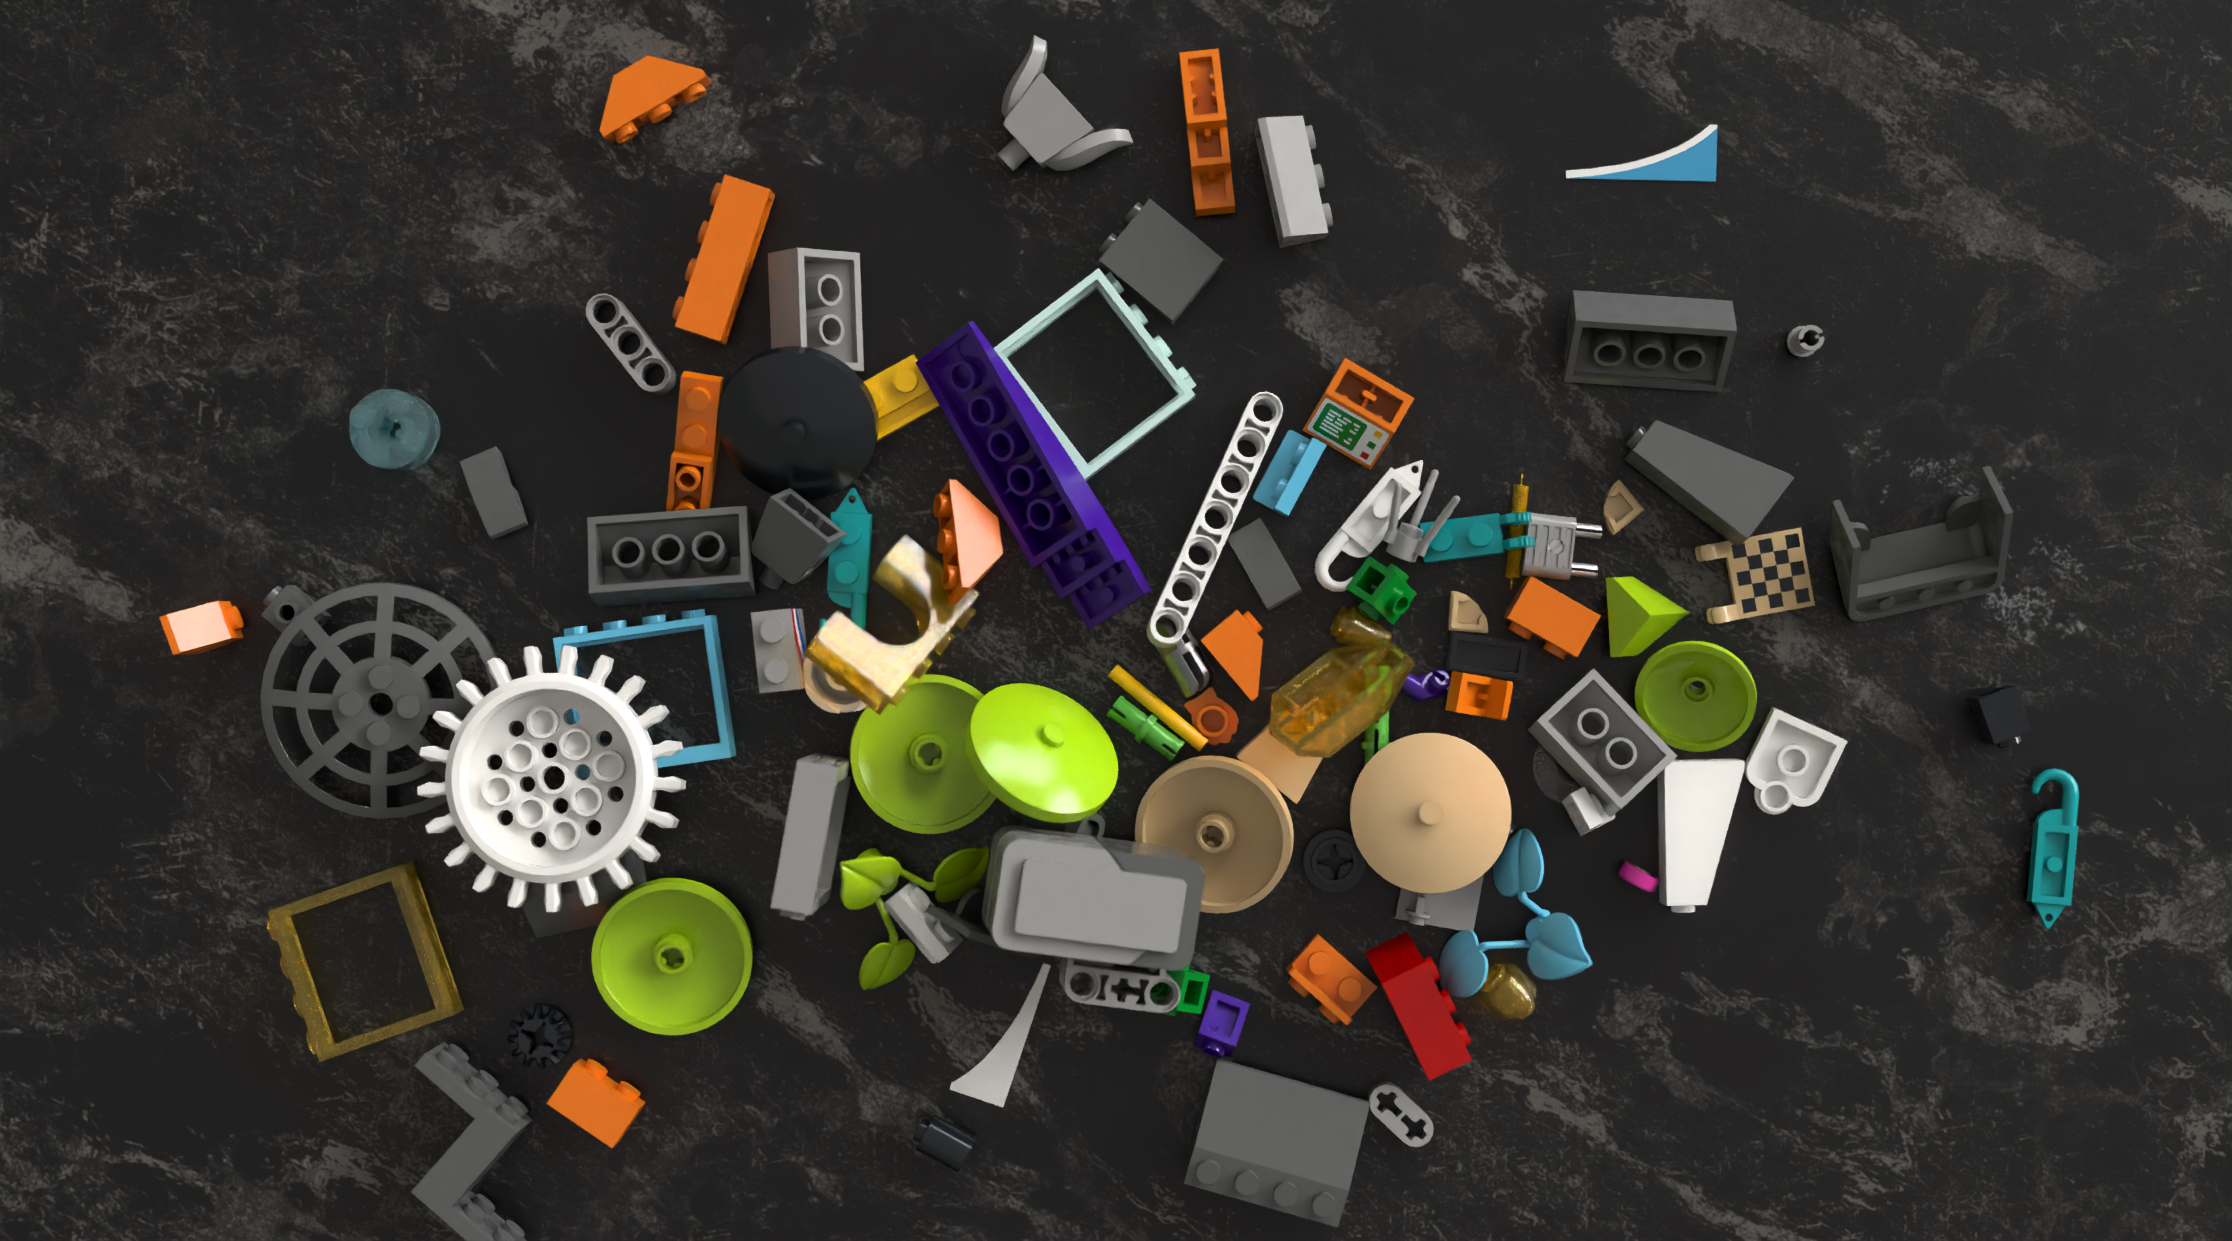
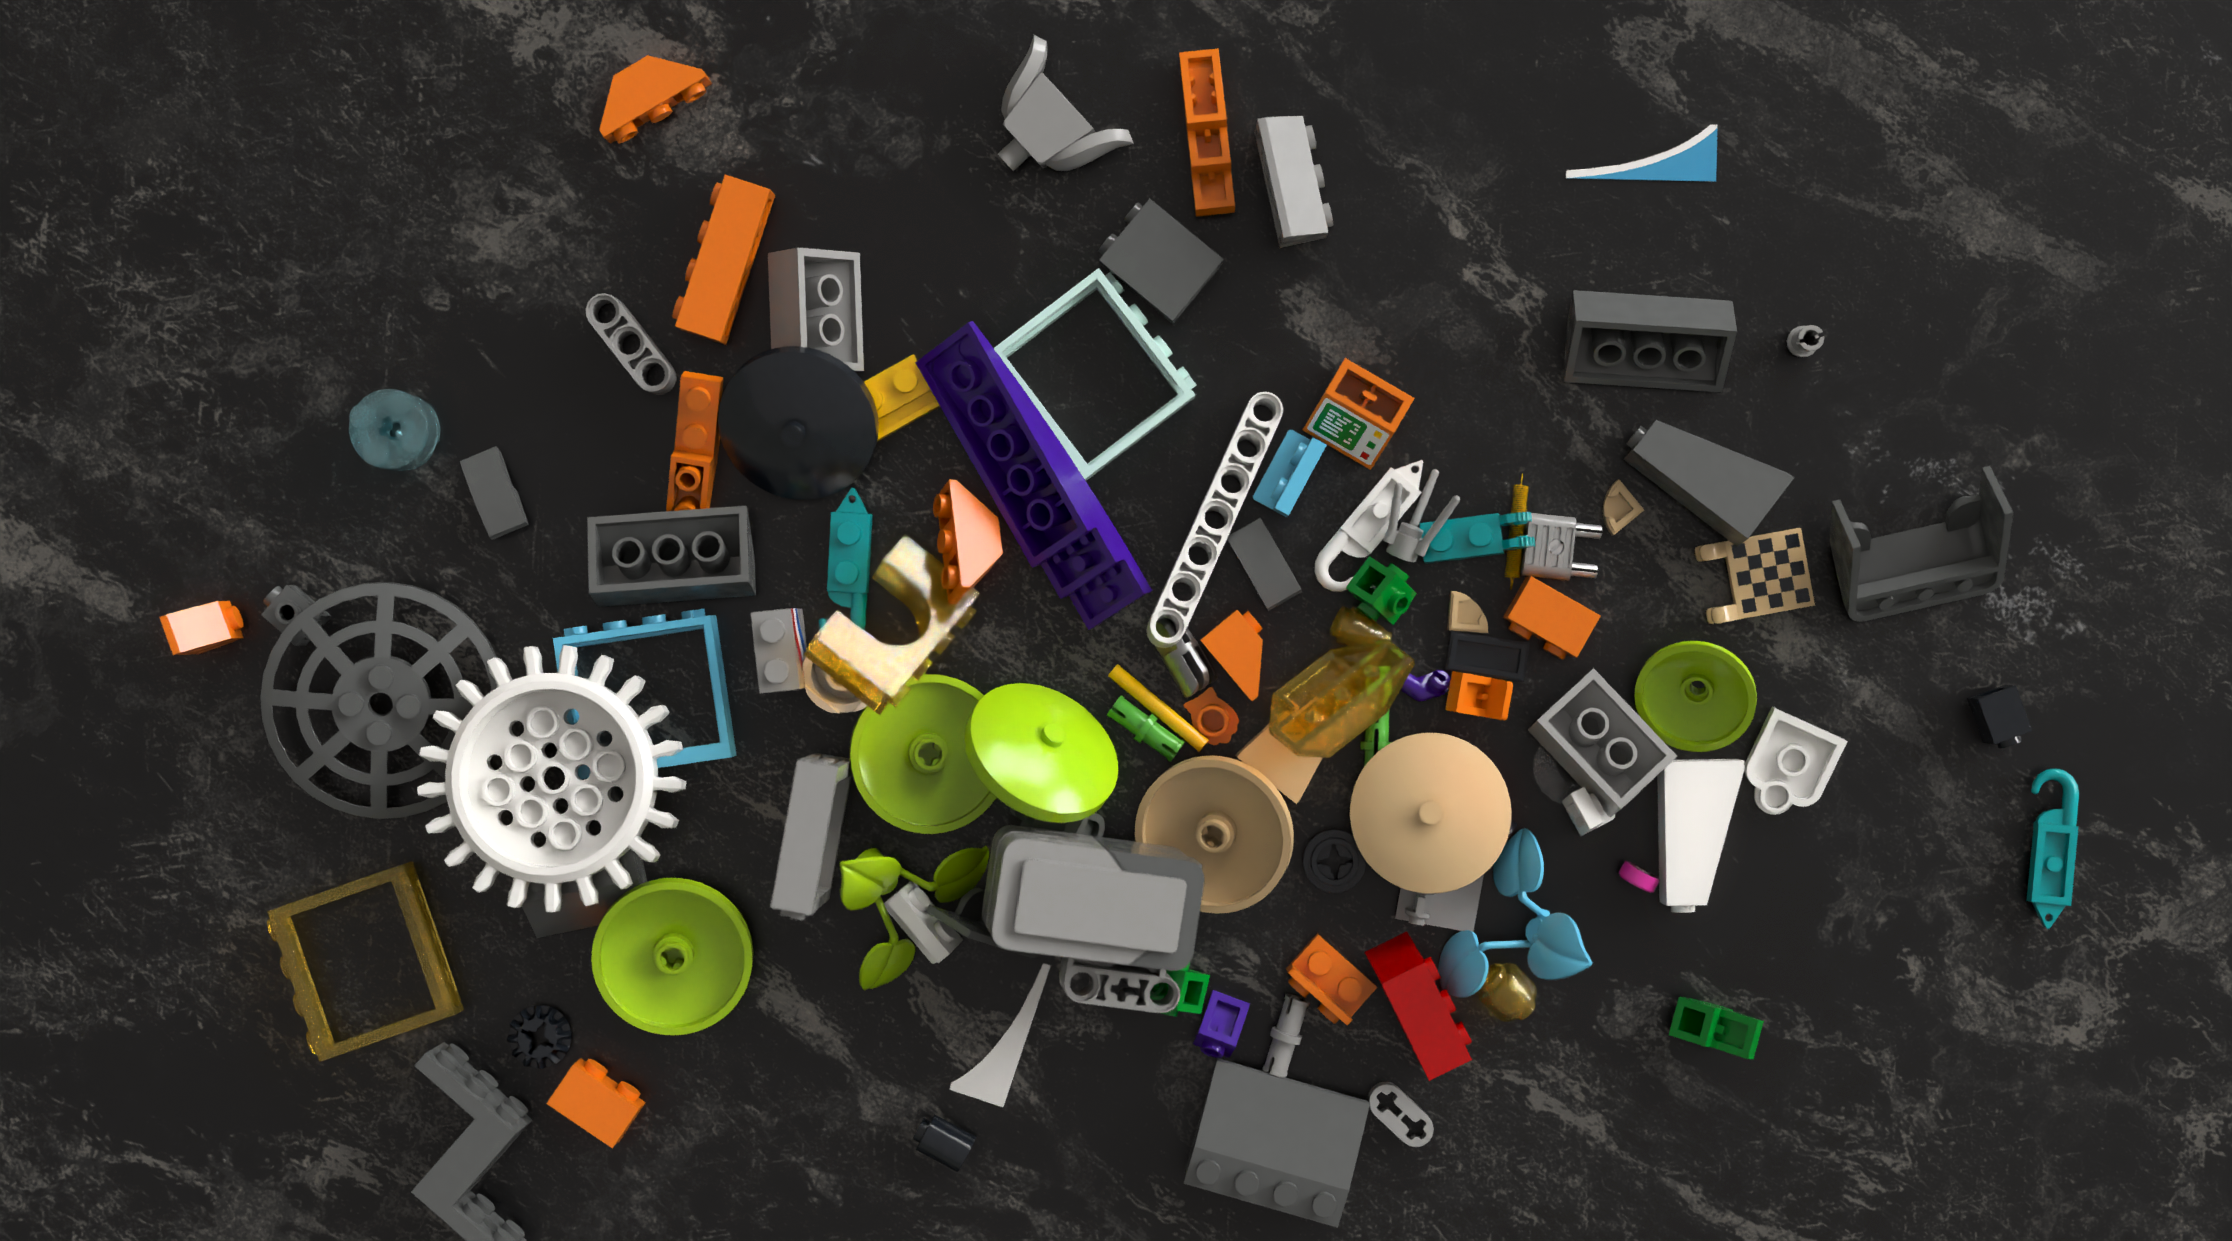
dark grey torso [751,488,847,589] -> none
lime slope [1606,576,1690,658] -> none
none -> light grey pin [1262,994,1310,1078]
none -> green brick [1669,997,1764,1060]

